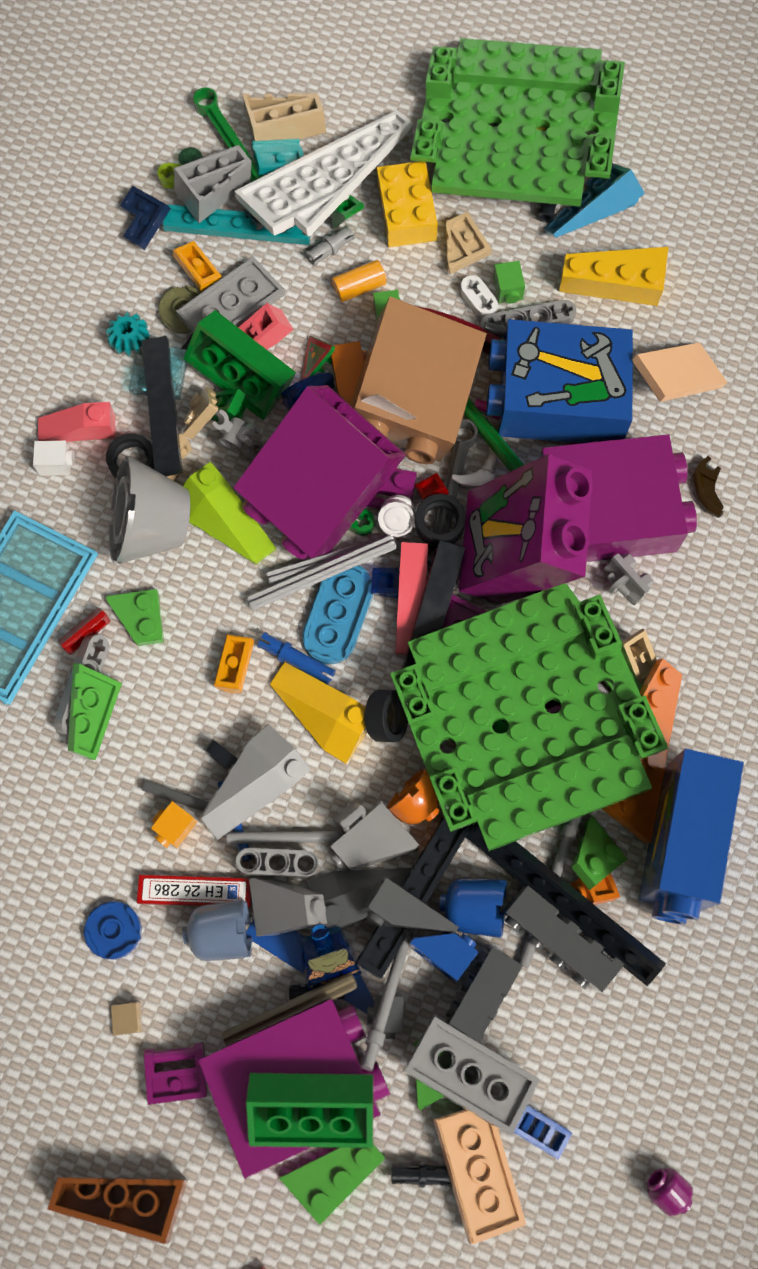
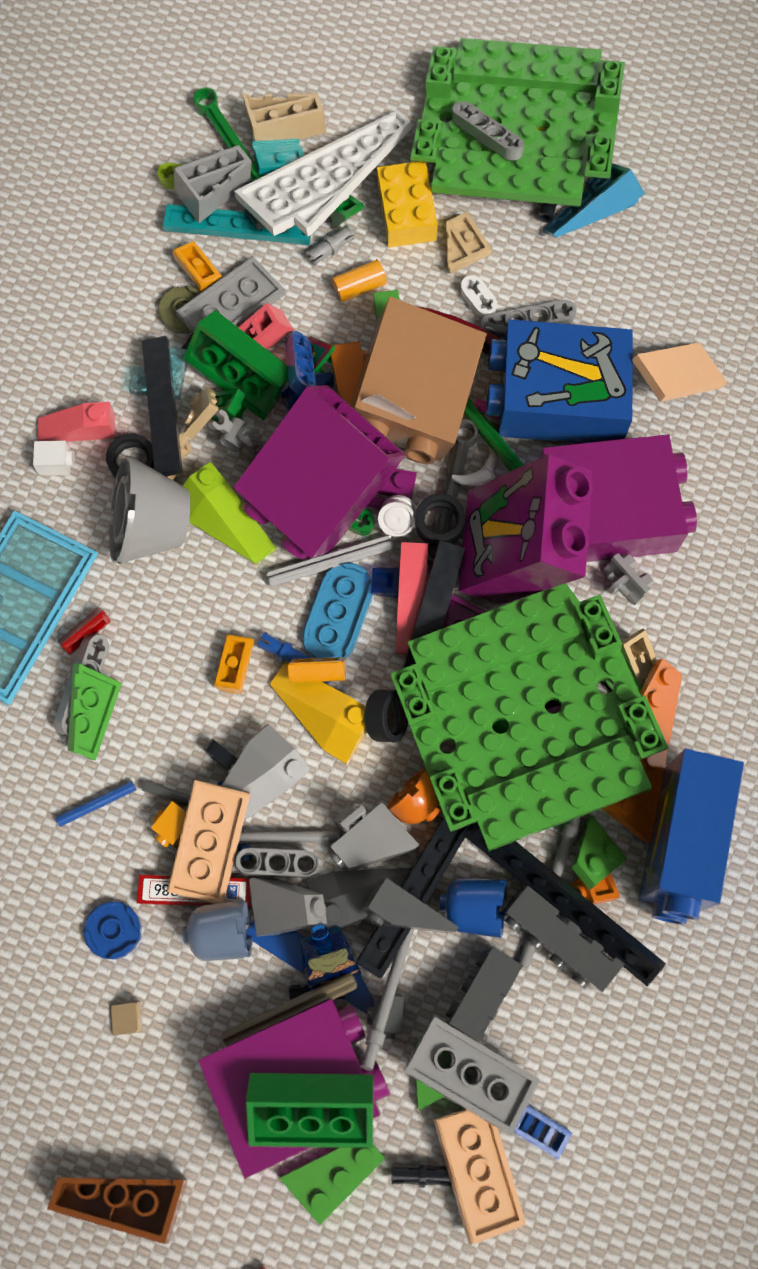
teal gear [106,311,150,356] -> none
bright green wing [106,589,164,646] -> none
dark blue plate [120,185,171,250] -> none
magenta plate [144,1042,208,1105] -> none
clear green tile [178,147,203,165] -> none
light grey axle [247,535,397,610] -> none
blue slope [409,933,478,983] -> none
red tile [414,473,449,500] -> none
bright green brick [493,261,525,304] -> none
yellow wedge [559,247,669,306] -> none
magenta head [647,1168,693,1216] -> none
dark brown piece [691,456,724,518] -> none
none -> blue bar [55,780,137,827]
none -> light nougat tile [167,780,251,904]
none -> blue beam [285,331,316,396]
none -> light orange brick [288,657,346,683]
none -> light grey beam [452,102,524,160]

